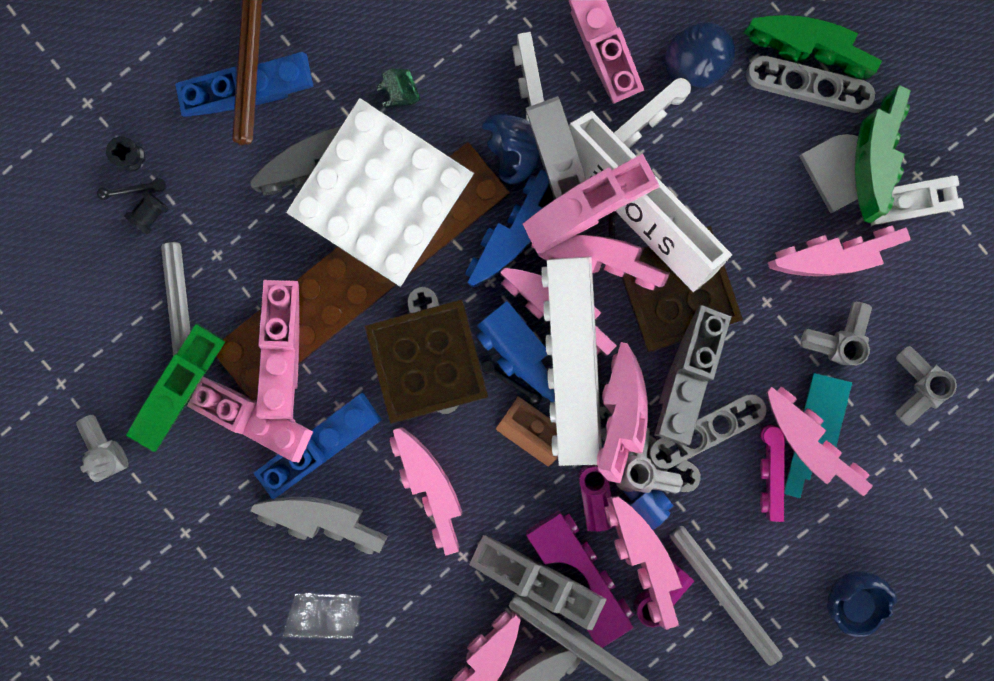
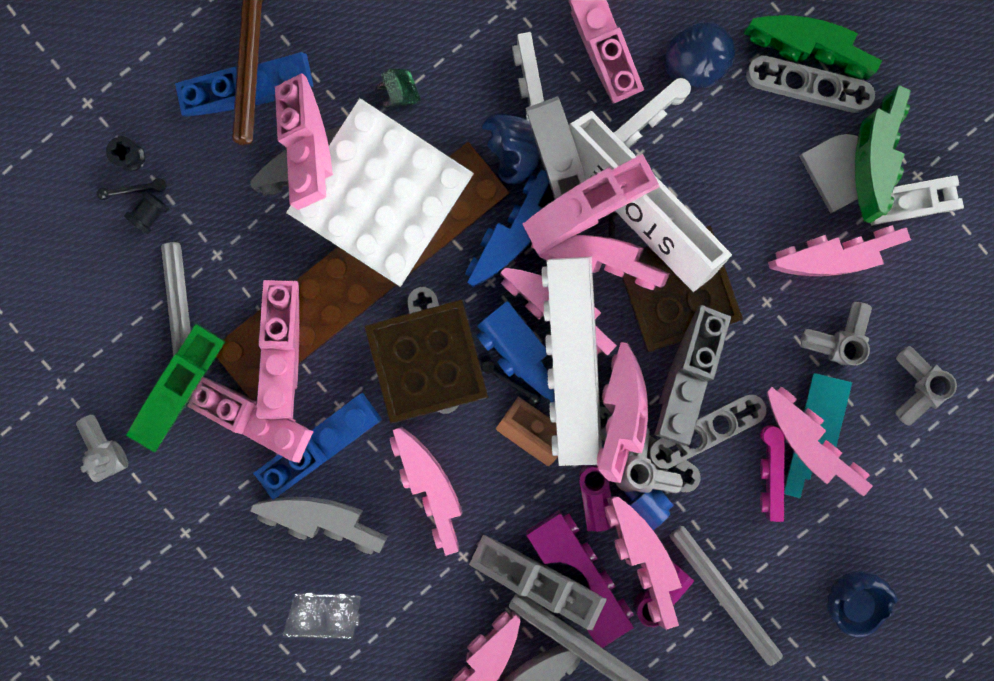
none -> bright pink slope [275,73,333,210]

